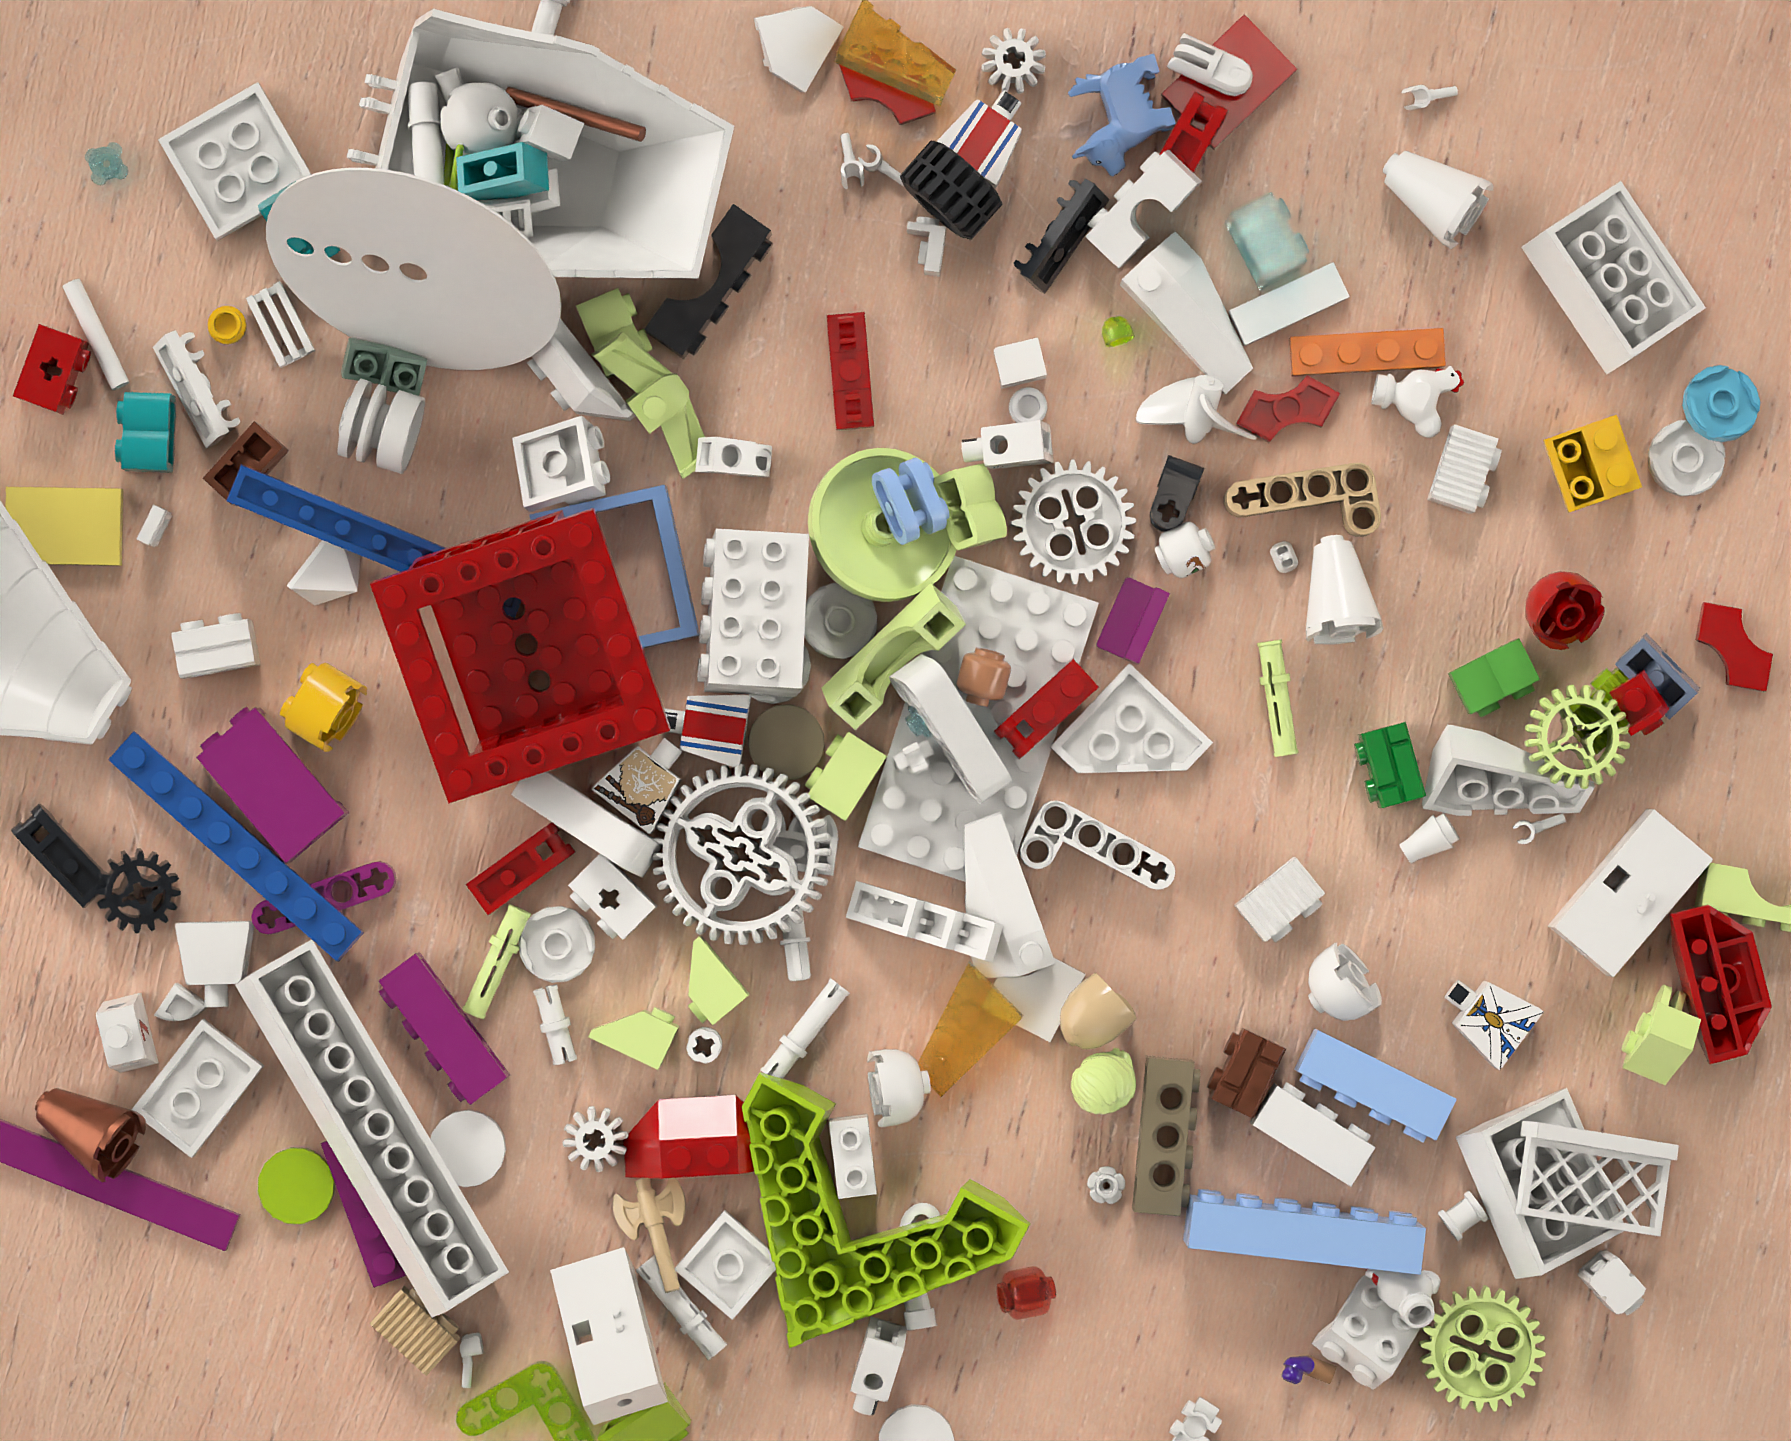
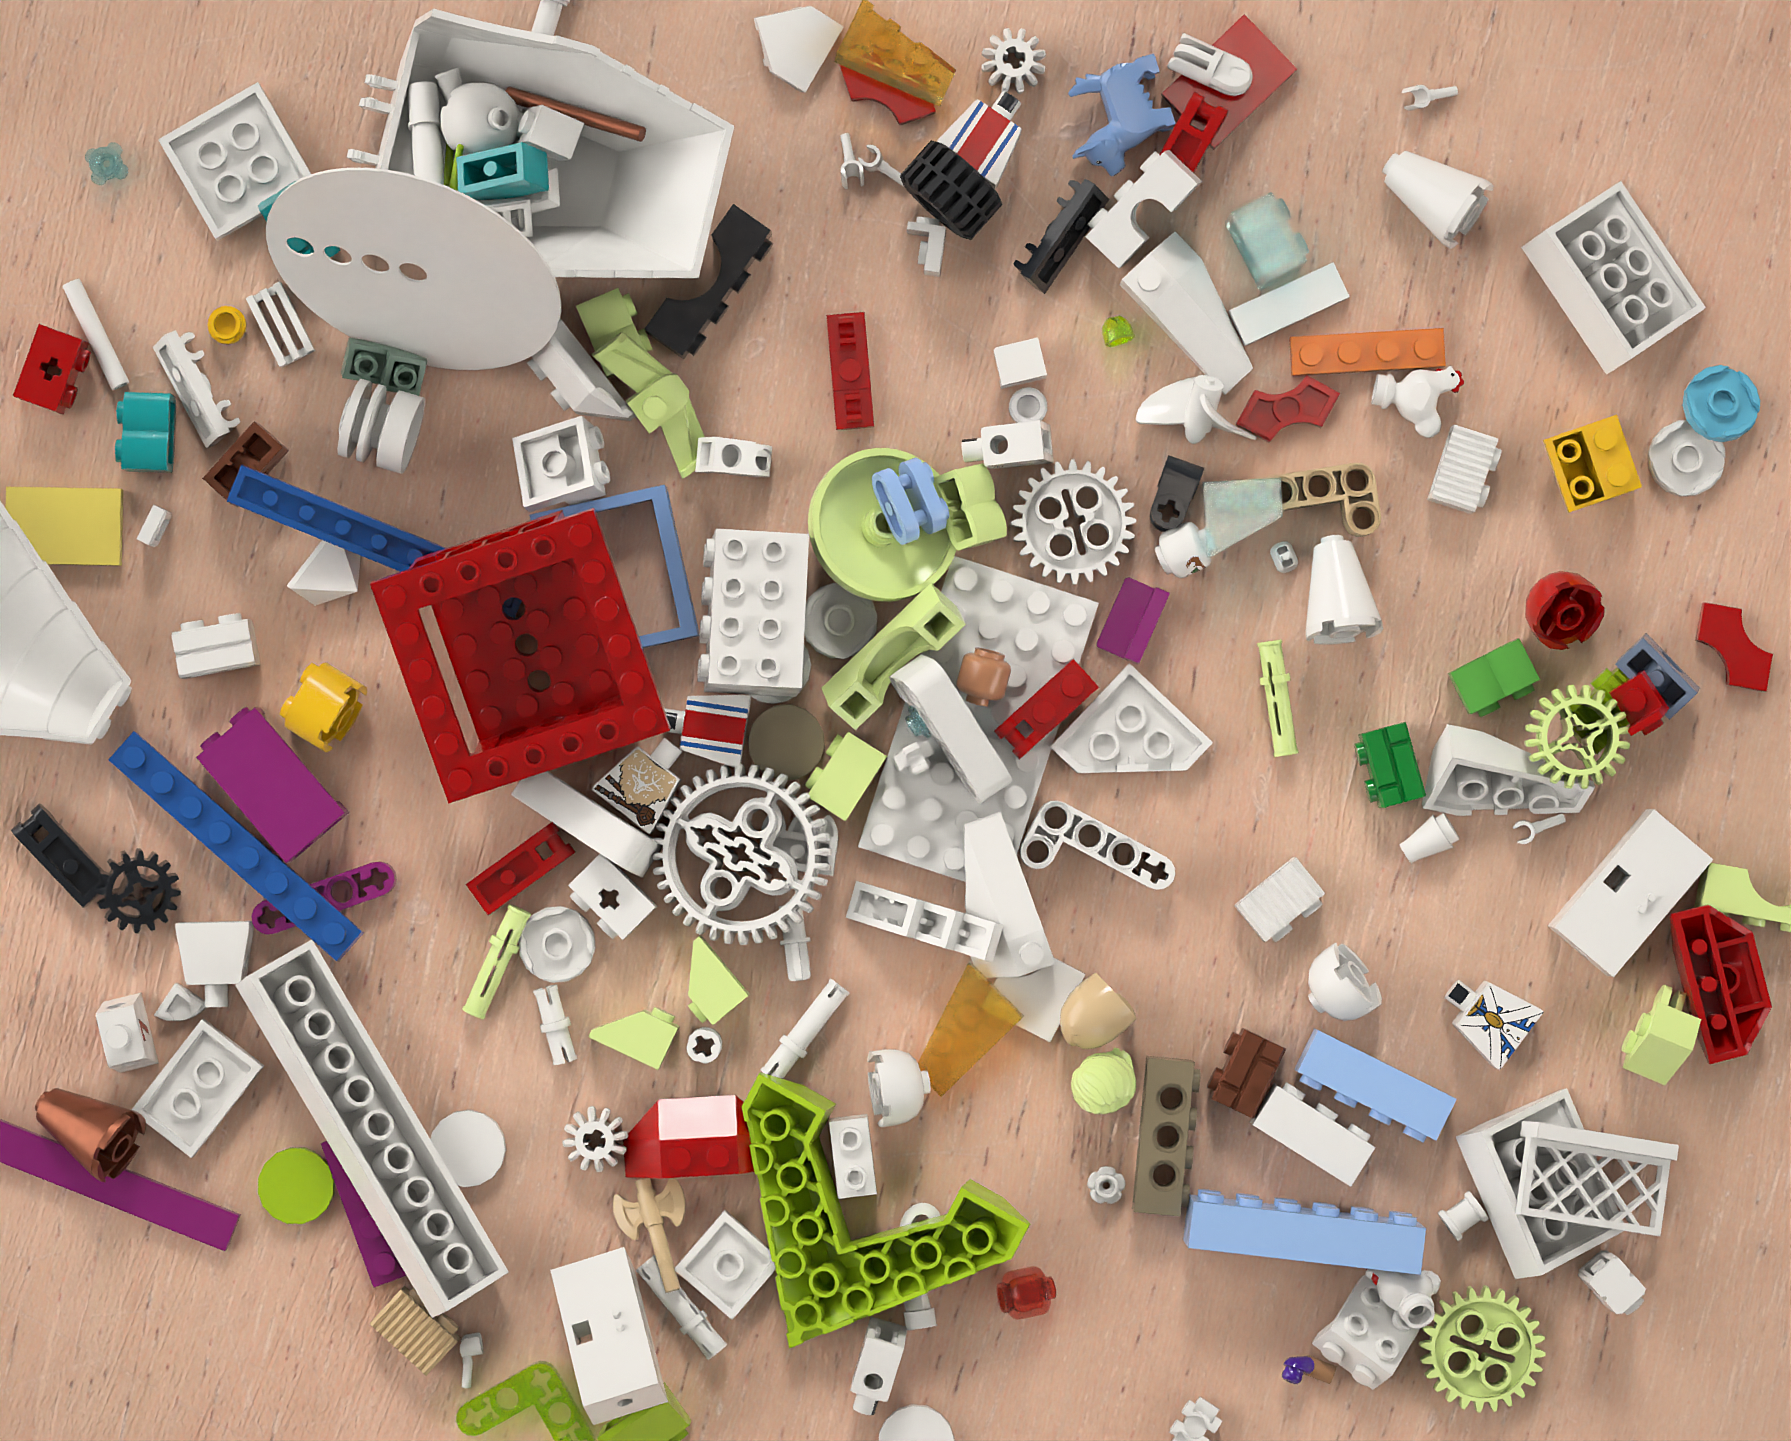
magenta brick [378,952,510,1105] -> none
none -> clear light blue wing [1202,478,1283,557]

